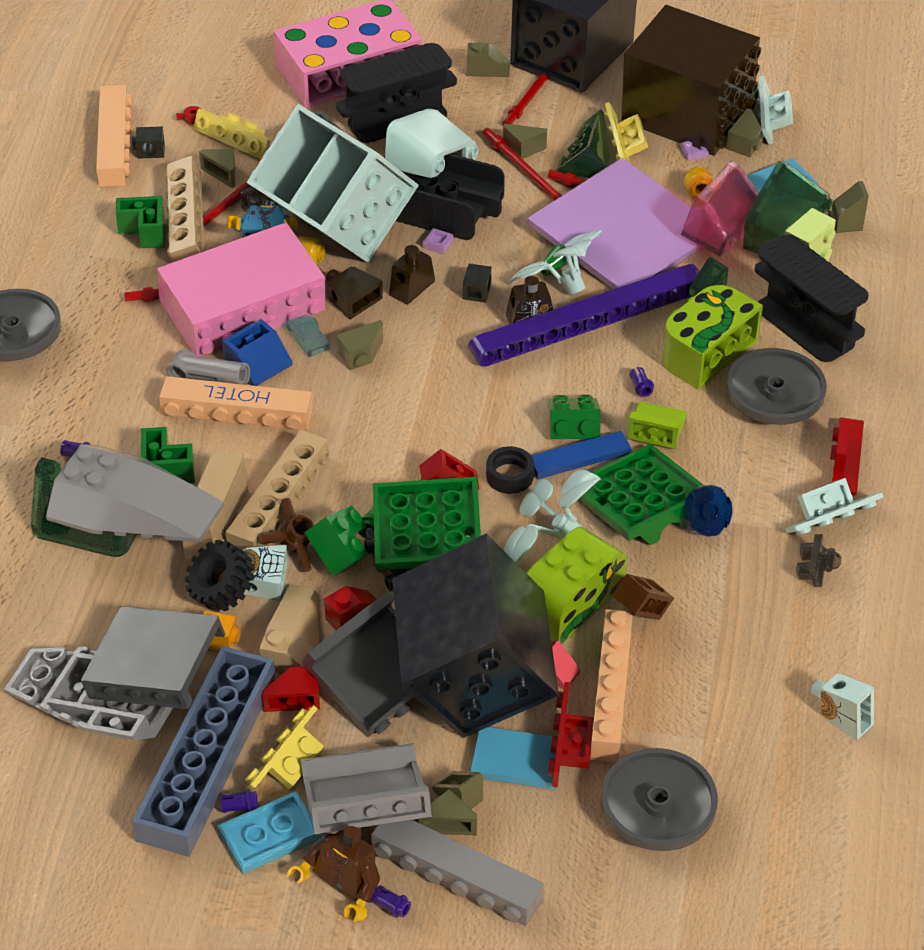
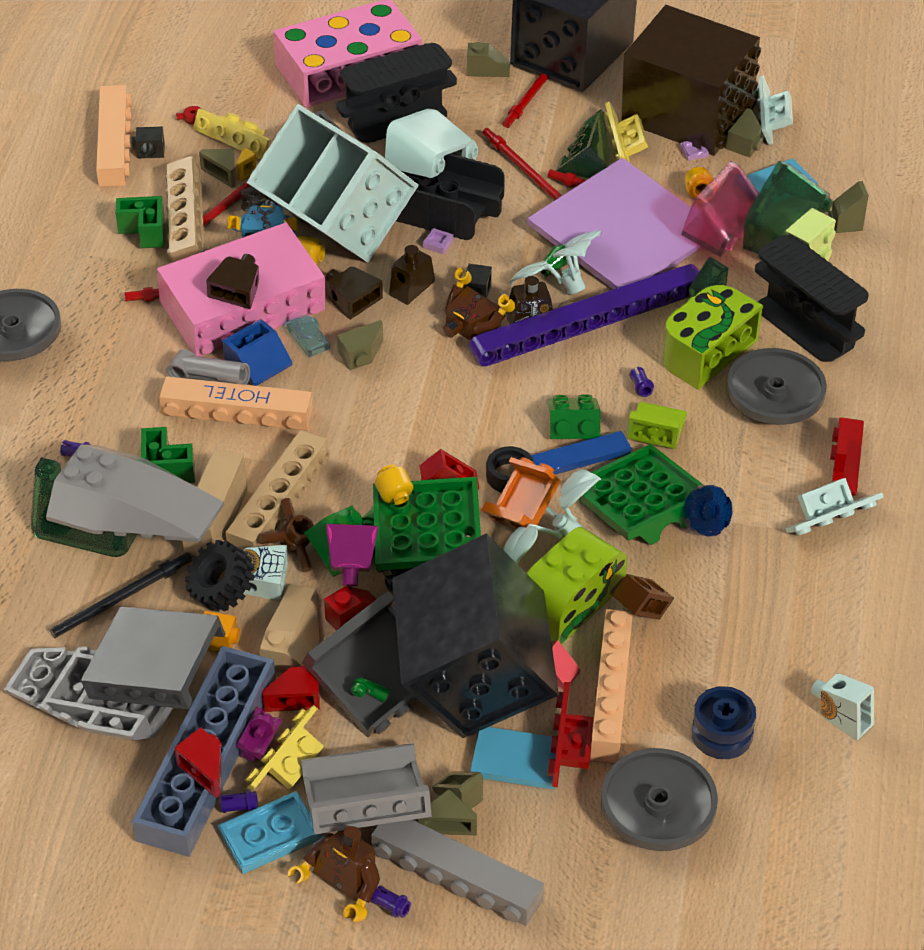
olive slope [503,124,548,159] -> none
clear smoke hips [796,534,842,587] -> none
none -> black bar [50,552,192,638]
none -> red slope [175,727,222,798]
none -> dark brown torso [206,254,259,309]
none -> magenta hips [236,707,282,761]
none -> yellow slope [237,148,256,182]
none -> magenta torso [326,524,378,587]
none -> green arm [351,677,390,702]
none -> yellow head [375,464,413,505]
none -> reddish brown torso [443,268,515,340]
none -> orange panel [481,457,561,529]
none -> dark blue wheel [692,686,756,759]

